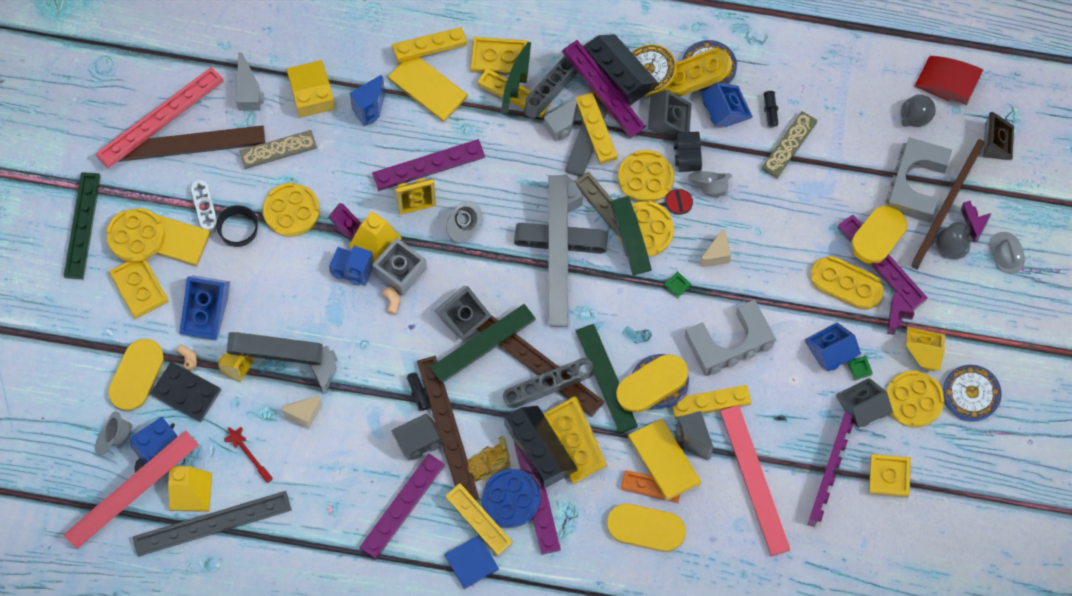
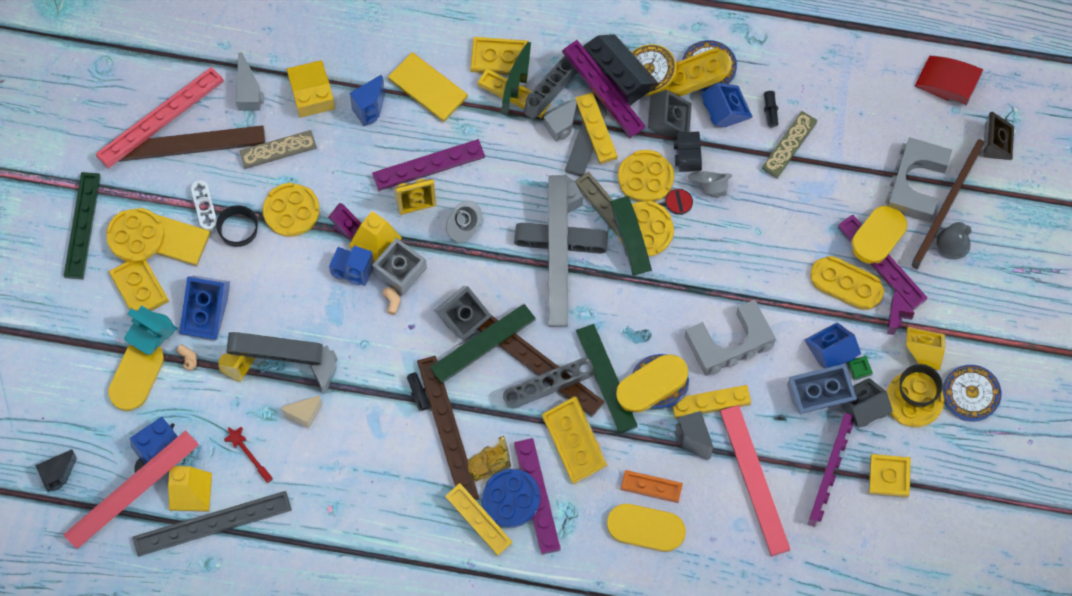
light grey piece [95,411,132,455] -> none
black plate [150,362,221,422] -> none
magenta plate [359,453,445,560] -> none
dark grey slope [391,413,444,460] -> none
yellow plate [392,27,467,63] -> none
blue tile [444,535,499,590] -> none
black slope [504,405,578,489] -> none
yellow tile [628,419,701,501] -> none
green tile [664,271,691,299] -> none
tan slope [700,229,731,267] -> none
dark grey piece [900,95,936,127] -> none
magenta slope [960,200,991,243] -> none
light grey piece [990,232,1025,273] -> none
none -> black slope [35,449,77,492]
none -> teal piece [124,305,178,355]
none -> sand blue slope [787,363,857,414]
none -> black tyre [900,364,943,407]

